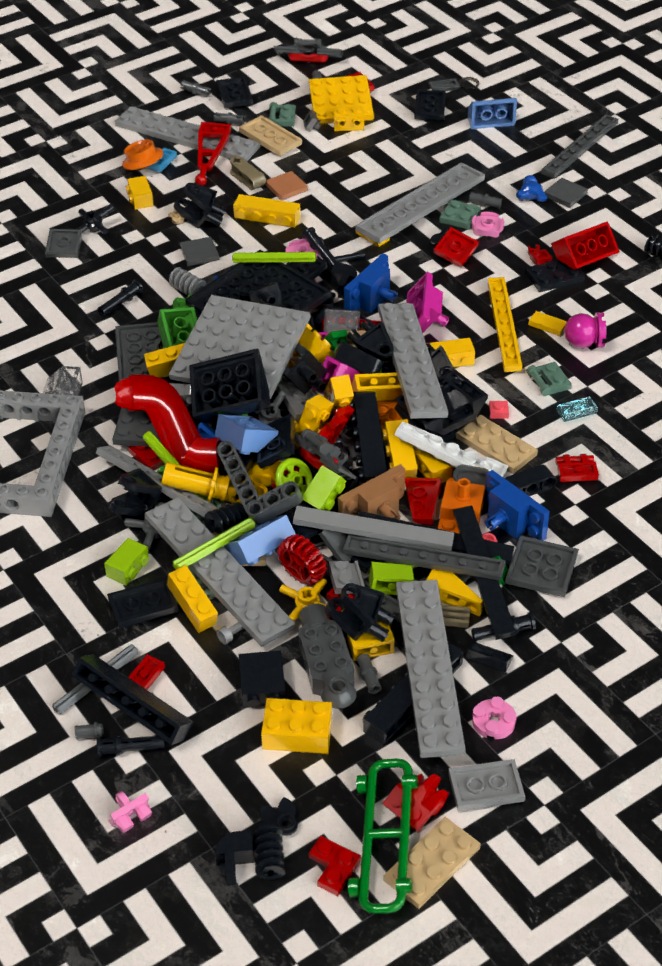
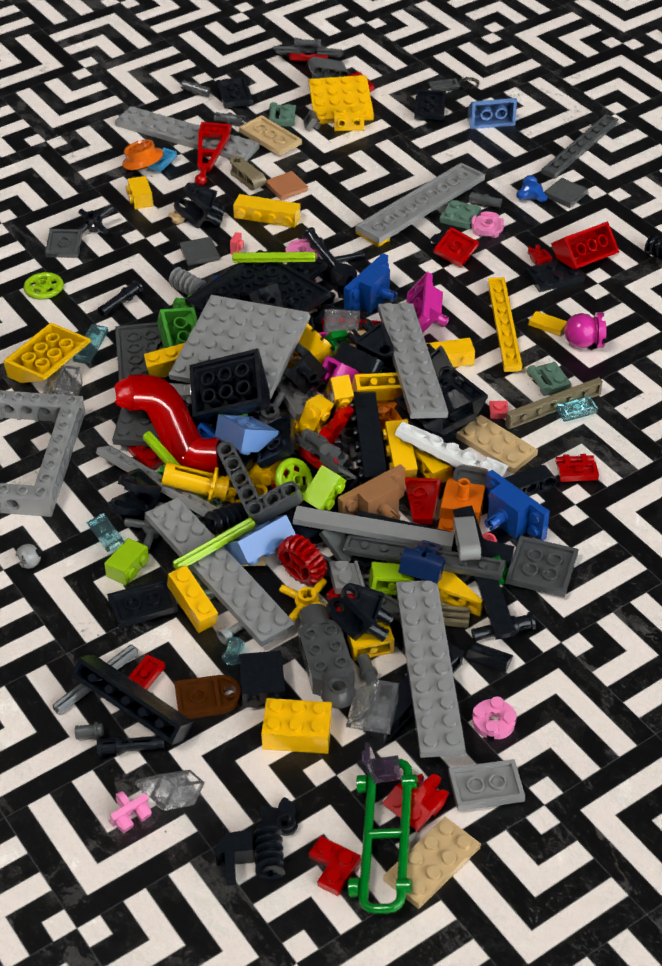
none -> yellow slope [4,323,91,383]
none -> light grey piece [16,544,41,569]
none -> lime plate [23,272,64,300]
none -> clear light blue tile [73,324,108,365]
none -> clear light blue tile [86,513,125,552]
none -> clear slope [135,770,205,811]
none -> reddish brown tile [174,675,241,719]
none -> clear light blue bush [222,637,245,665]
none -> coral plate [230,232,244,255]
none -> dark grey beam [307,57,349,78]
none -> clear slope [346,680,399,735]
none -> clear purple bracket [362,742,401,784]
none -> dark blue piece [398,540,446,584]
none -> light grey beam [453,516,481,561]
none -> dark tan tile [505,377,603,430]

